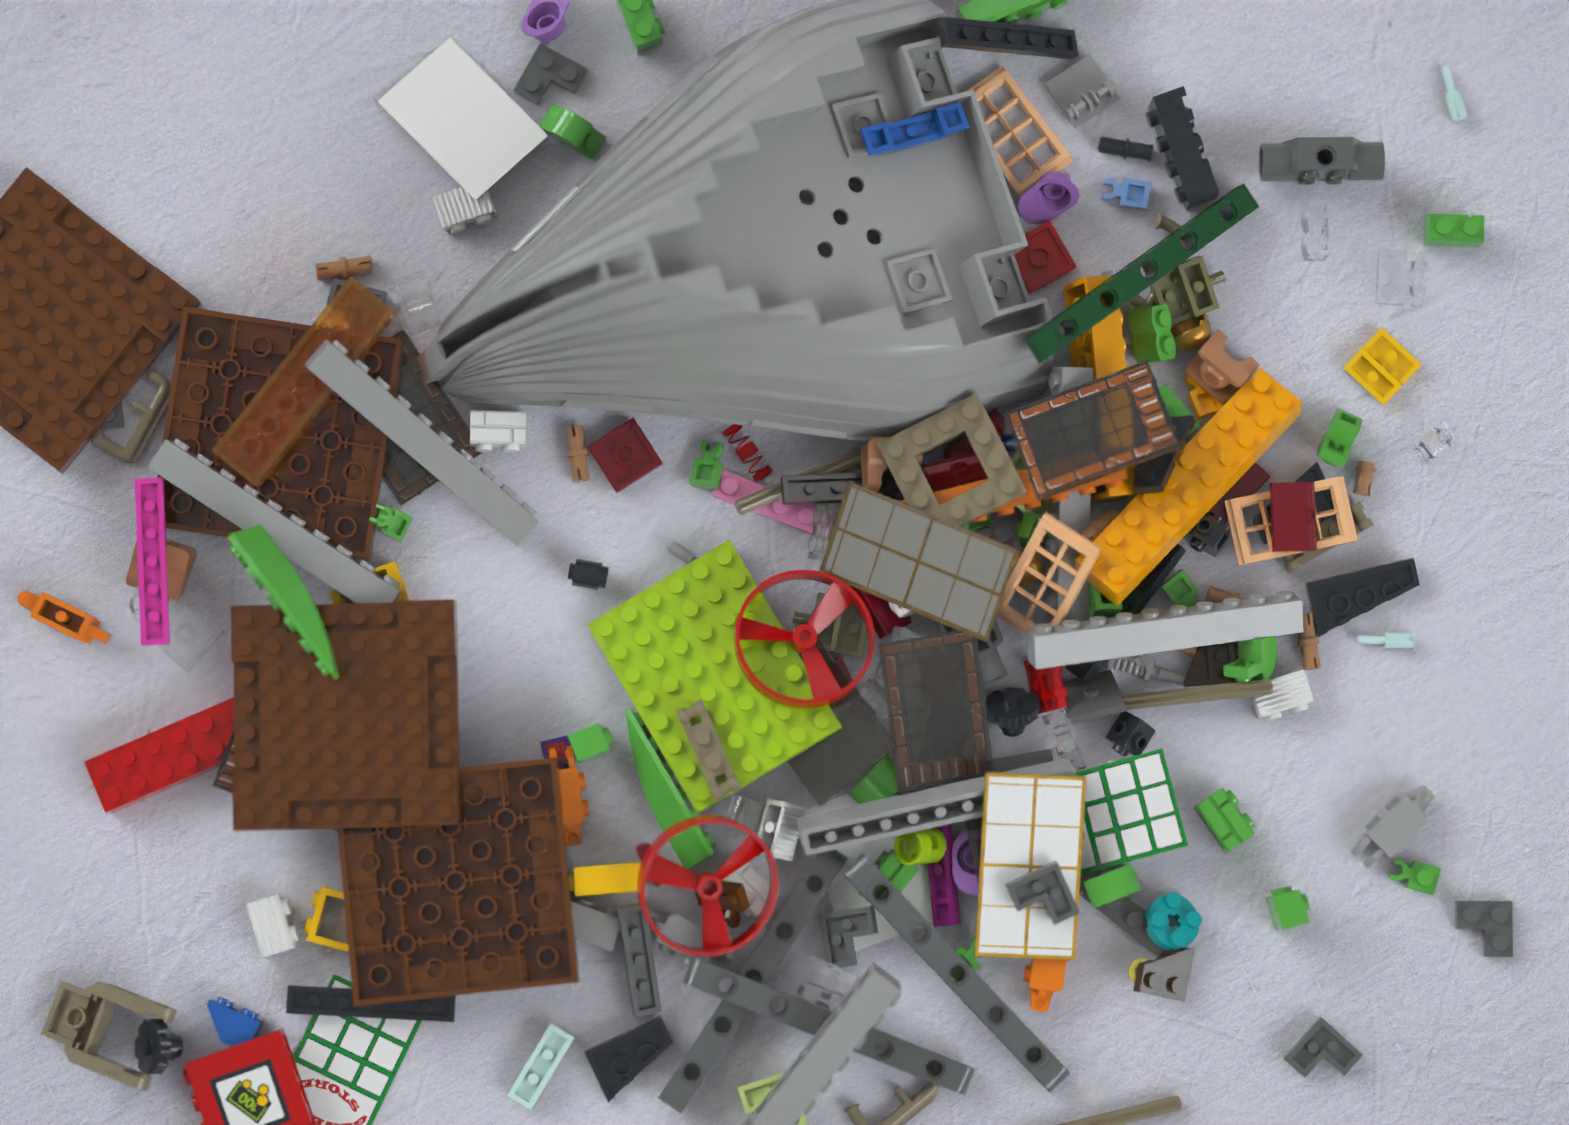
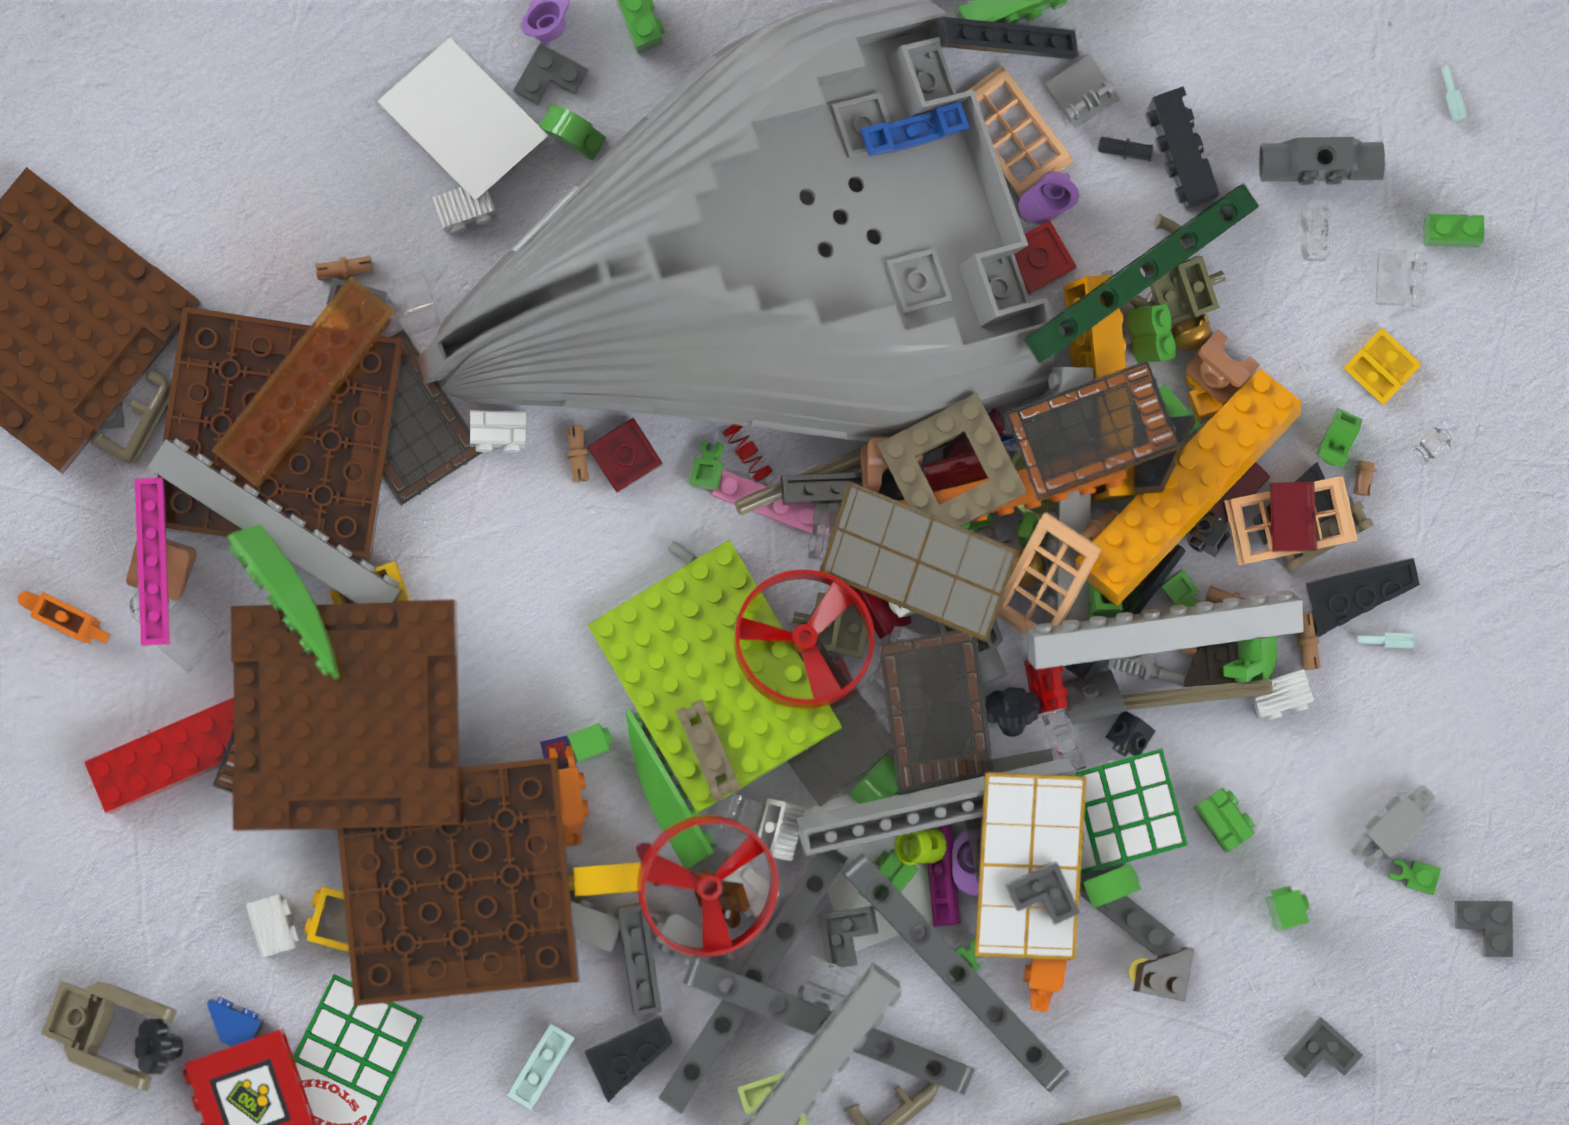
black plate [286,985,456,1022] -> none
light grey brick [304,339,539,547] -> none
bright green plate [369,503,413,542] -> none
black brick [567,559,609,590] -> none
medium blue plate [1101,178,1151,211] -> none
teal plate [1145,892,1202,950] -> none

